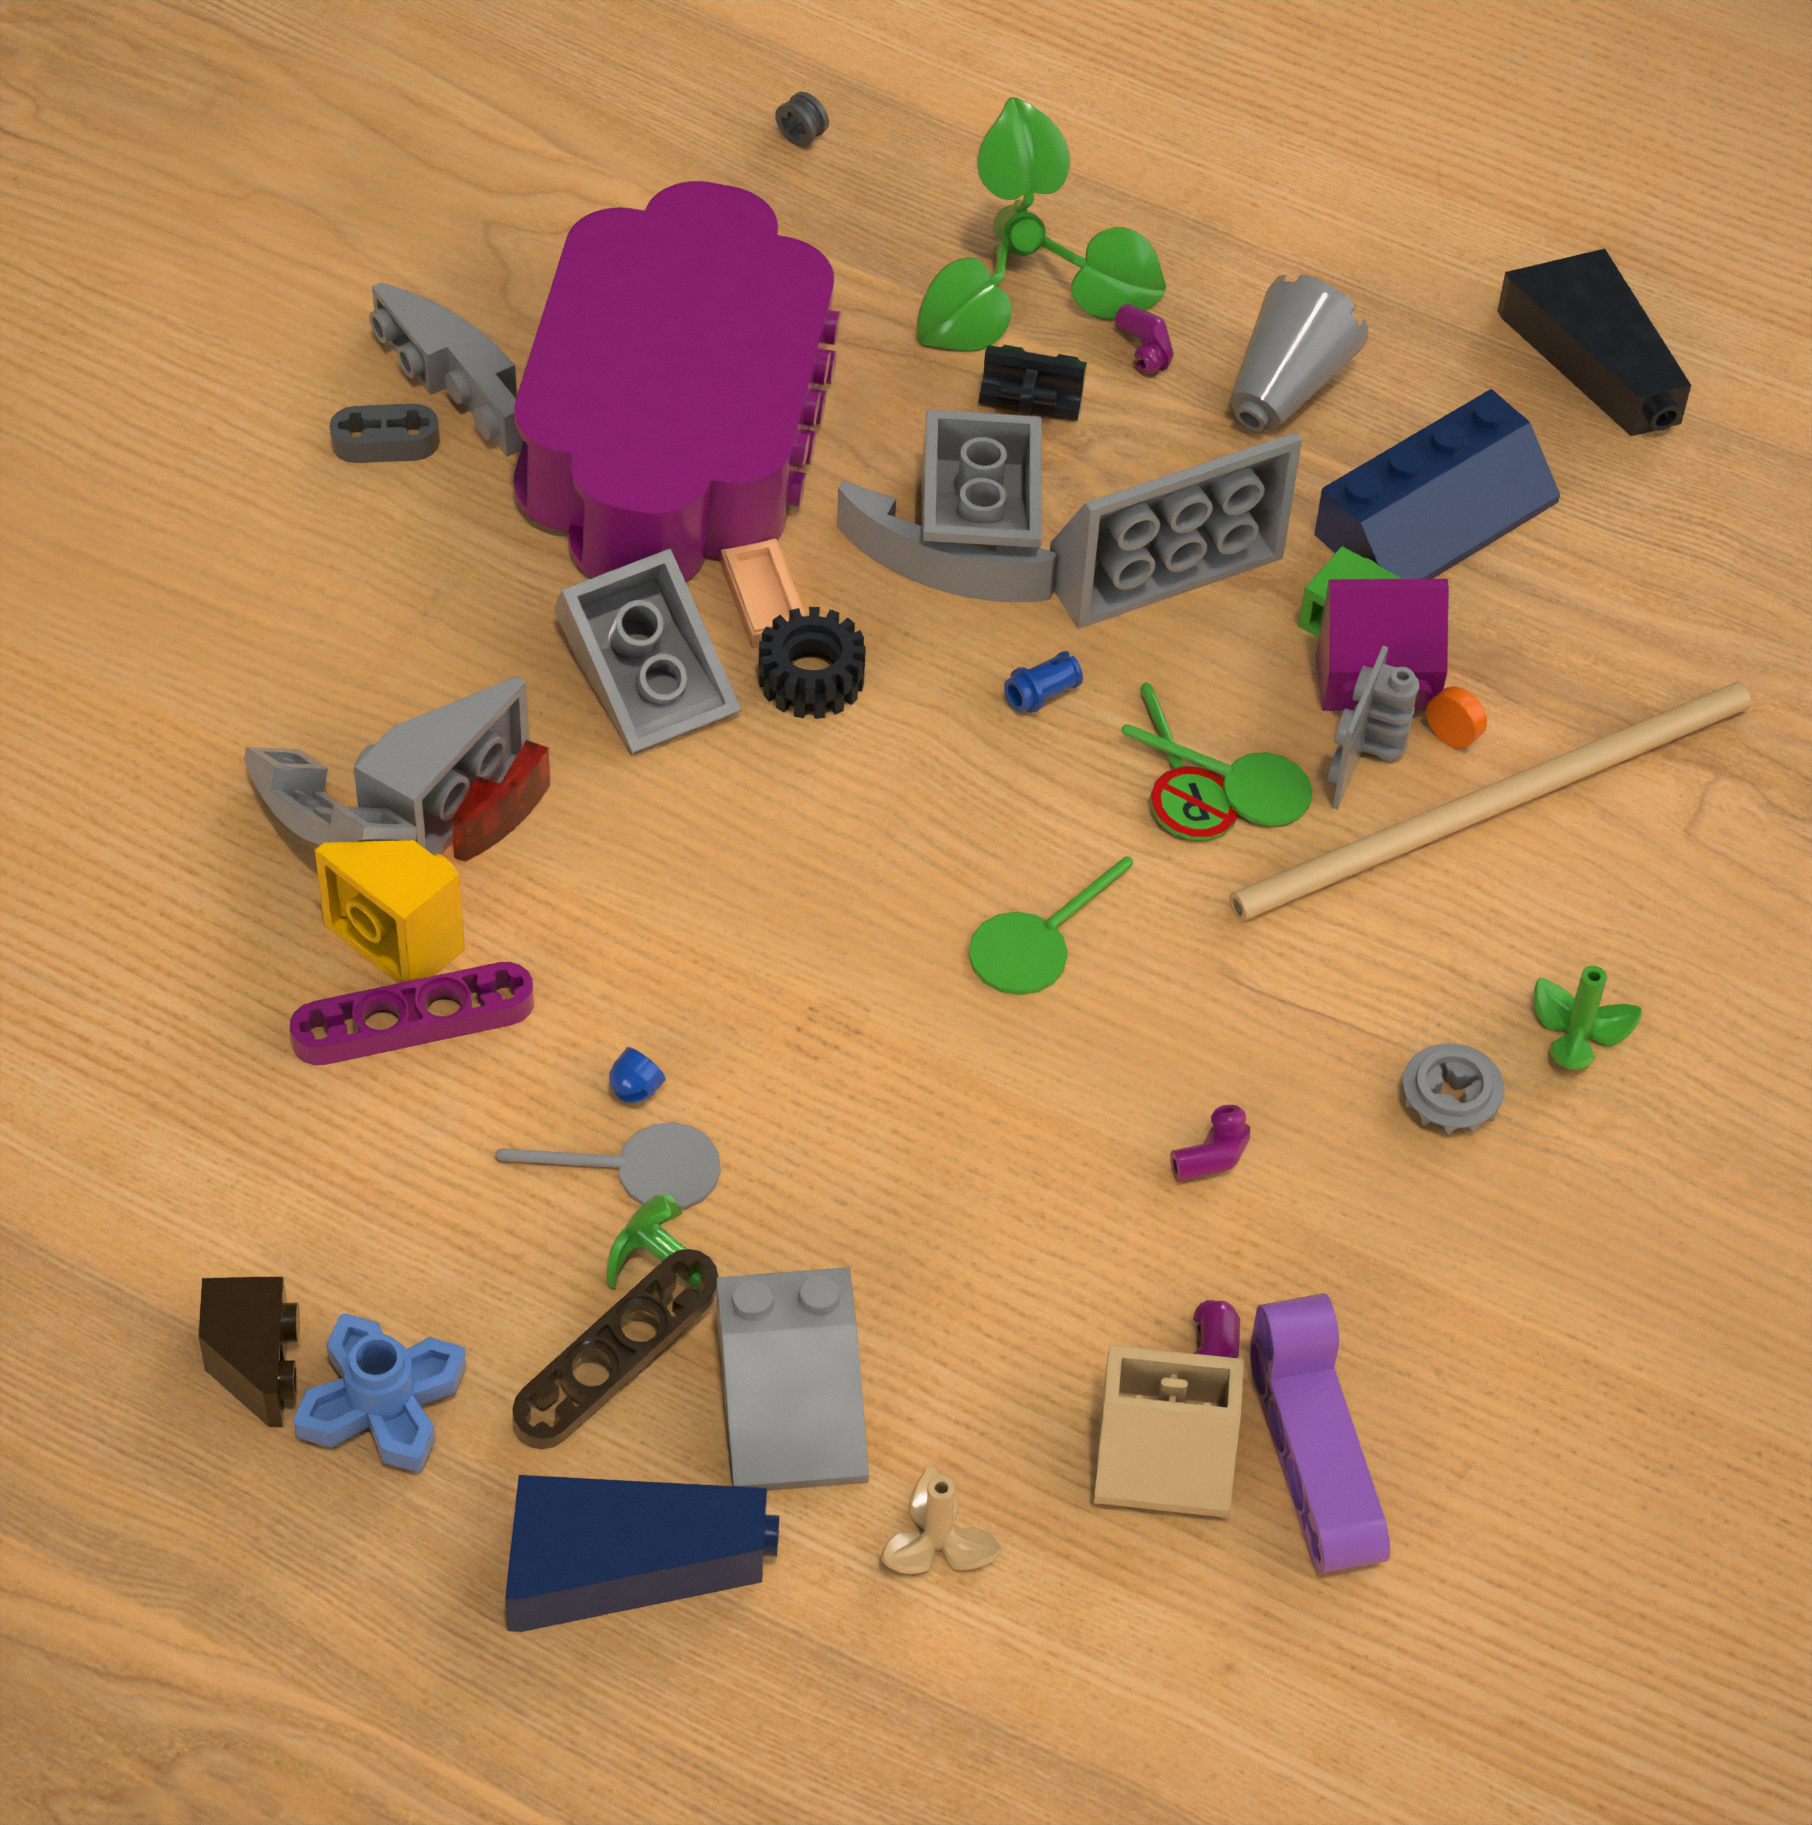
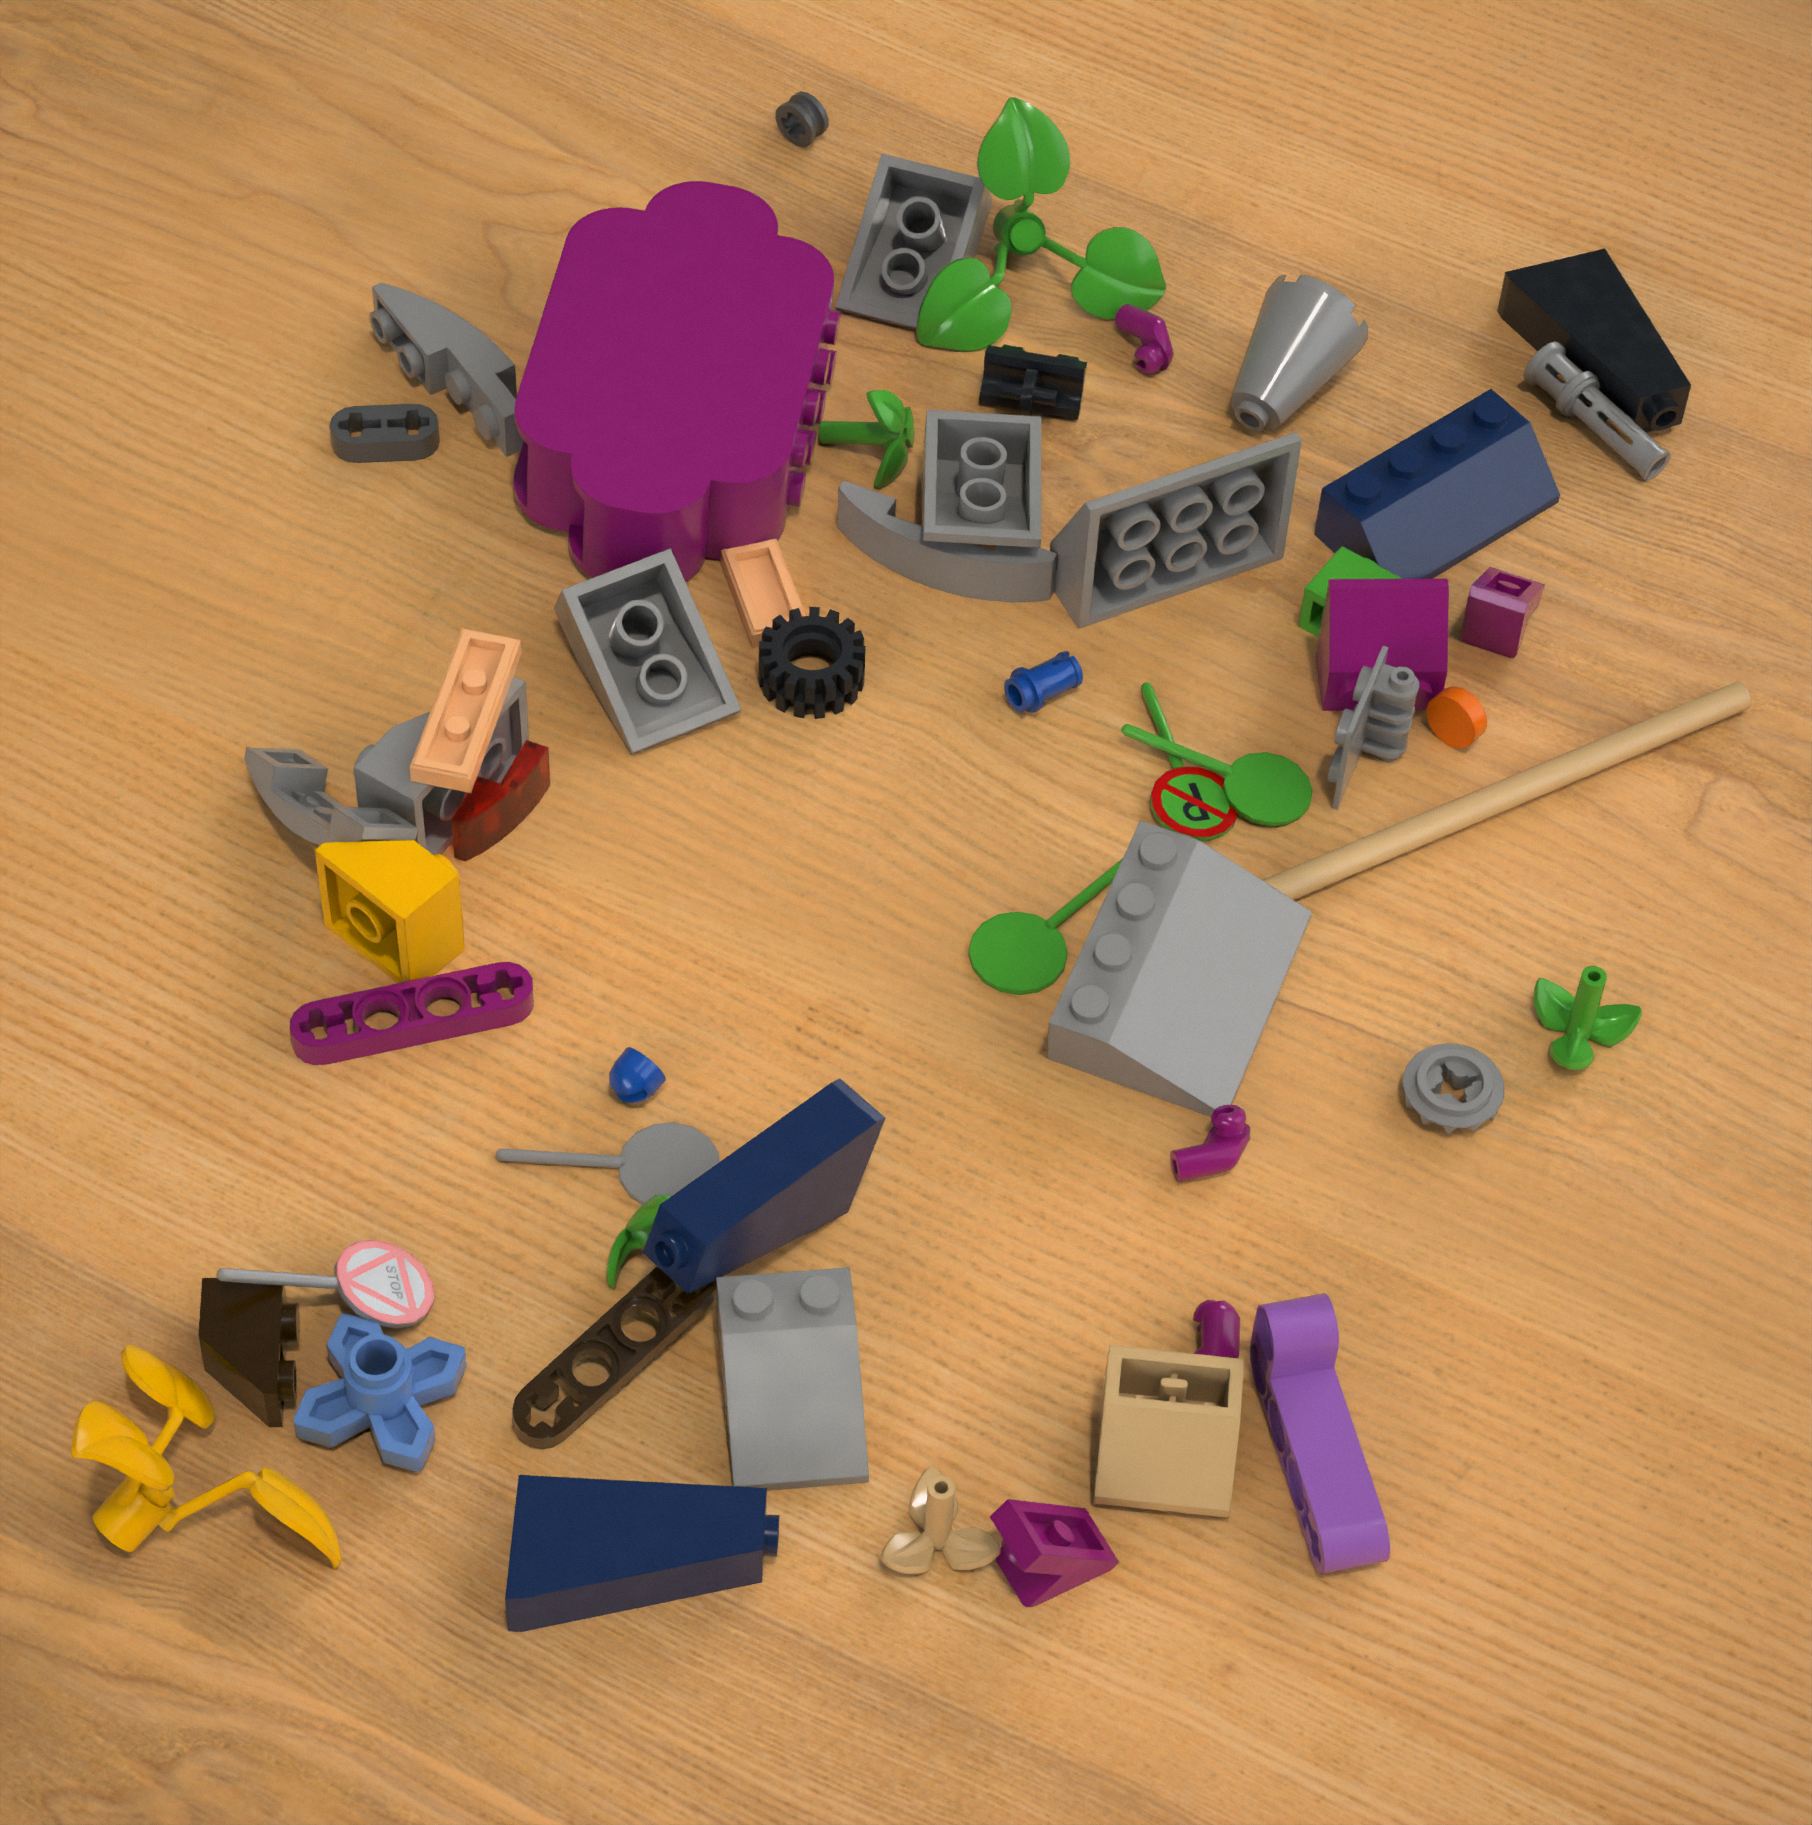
none -> yellow plant [71,1344,341,1570]
none -> piece [216,1240,434,1329]
none -> light nougat tile [409,628,522,793]
none -> dark blue slope [642,1079,886,1294]
none -> bright green plant [819,390,915,489]
none -> light grey slope [835,154,992,331]
none -> magenta slope [990,1499,1119,1607]
none -> light grey slope [1048,820,1312,1117]
none -> magenta slope [1461,567,1545,658]
none -> light grey pin [1523,341,1671,481]

